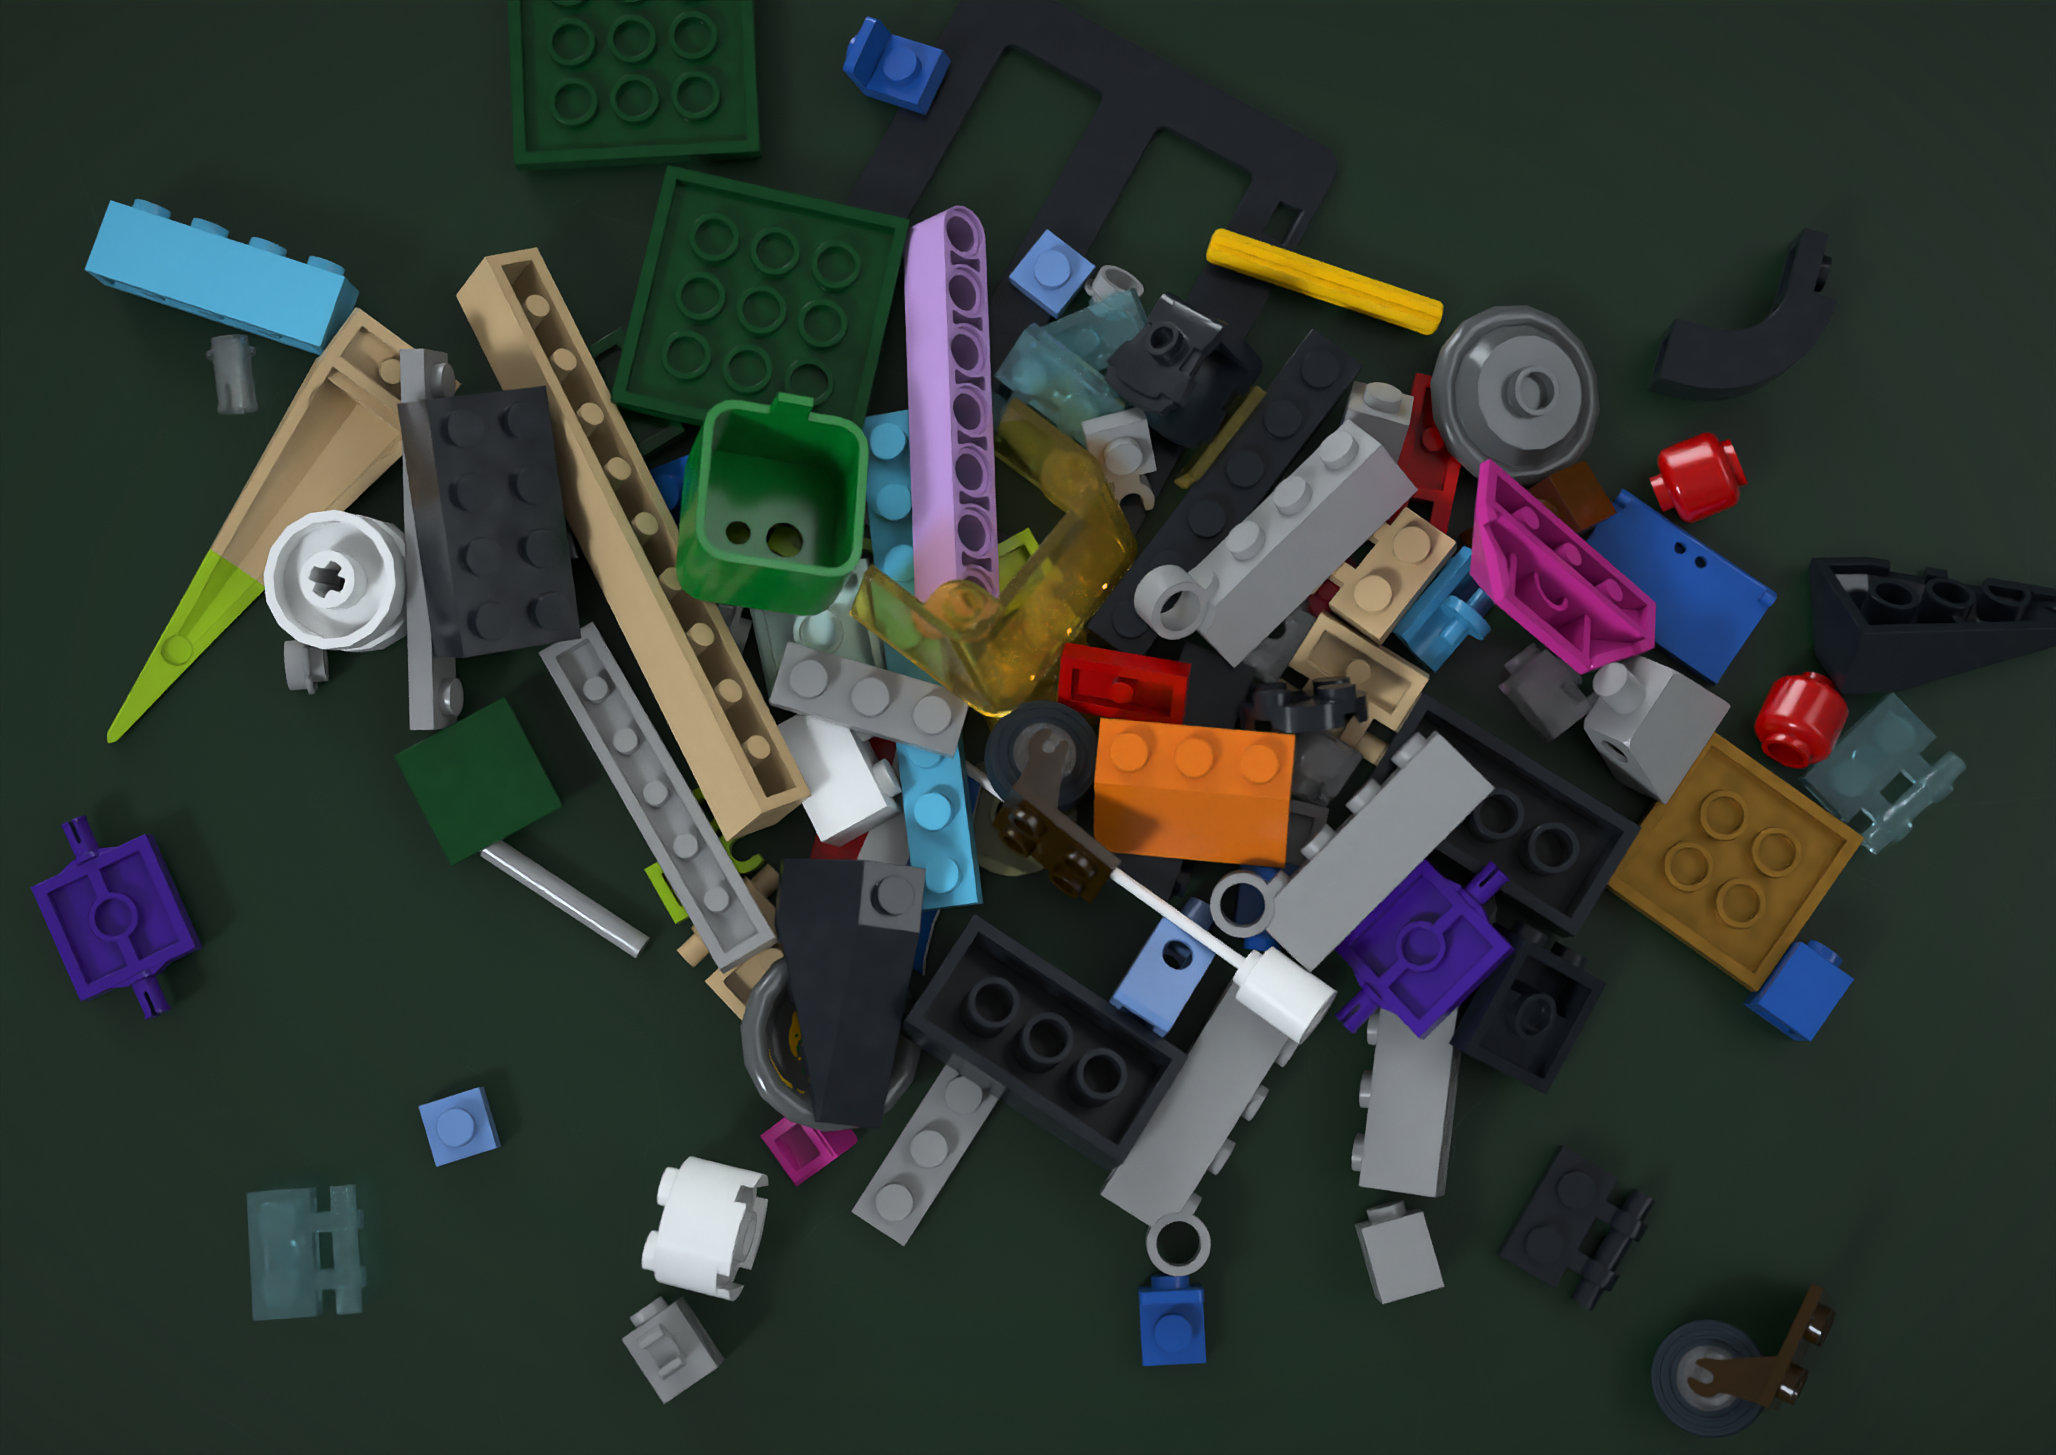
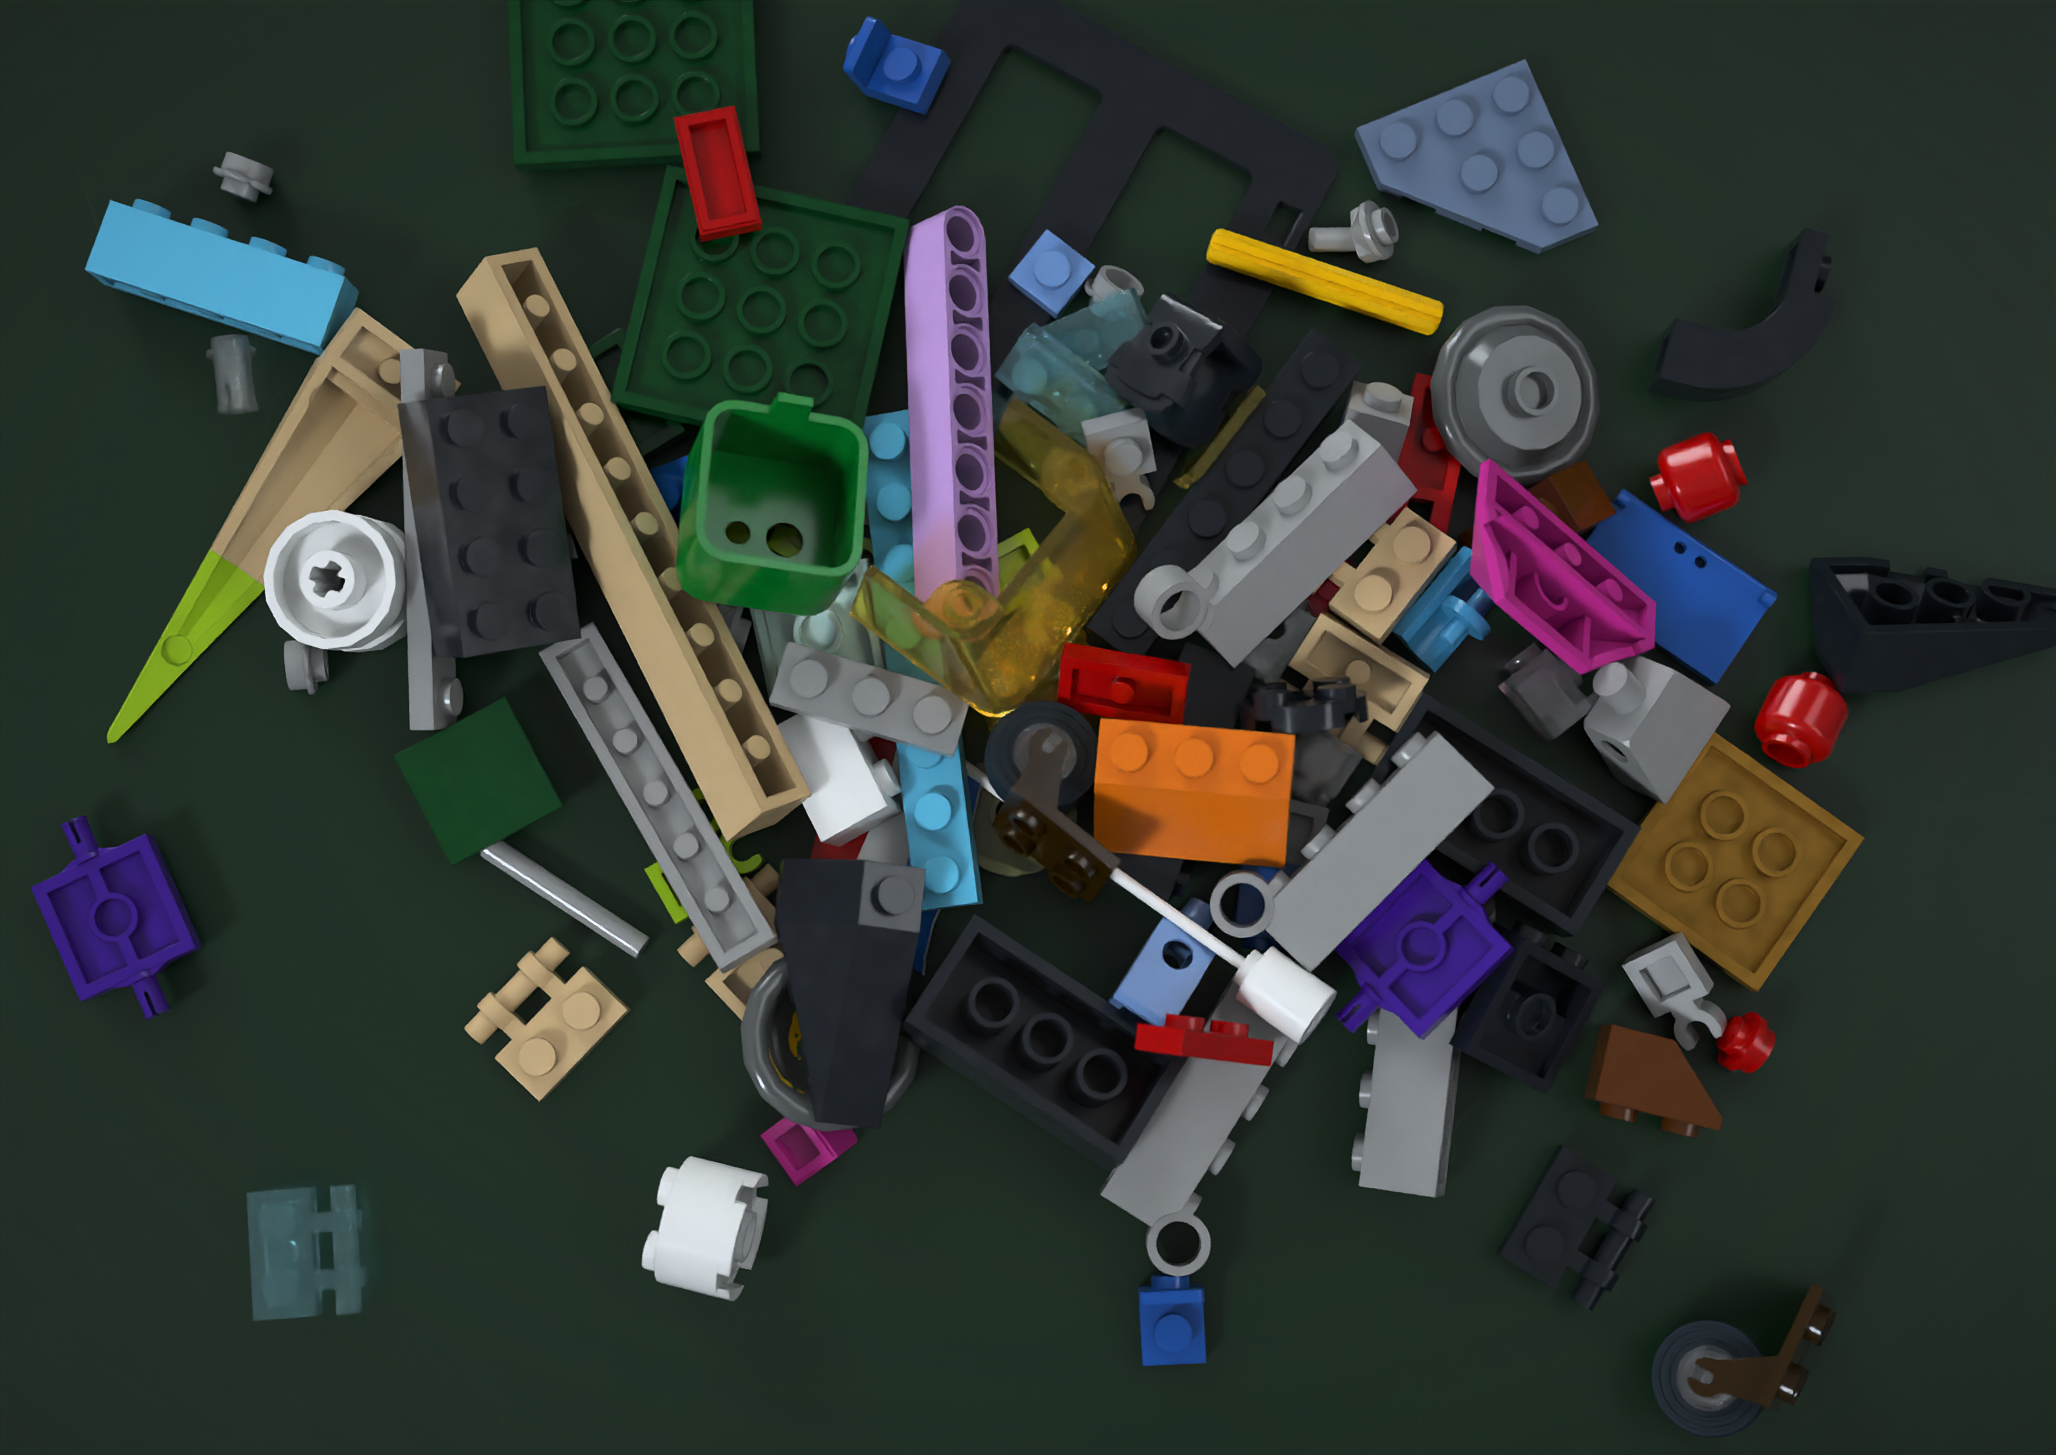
medium blue plate [419,1086,501,1167] -> none
light grey brick [622,1296,725,1404] -> none
light grey plate [851,1065,998,1246] -> none
light grey brick [1355,1200,1445,1304] -> none
blue brick [1743,939,1854,1041] -> none
clear light blue plate [1798,692,1967,855] -> none
none -> light grey plate [213,152,274,203]
none -> tan plate [464,936,631,1102]
none -> red tile [674,105,762,242]
none -> red plate [1134,1014,1274,1067]
none -> light grey plate [1308,200,1399,264]
none -> sand blue plate [1354,59,1599,254]
none -> reddish brown slope [1583,1024,1723,1139]
none -> light grey plate [1622,931,1727,1051]
none -> red plate [1716,1012,1775,1074]

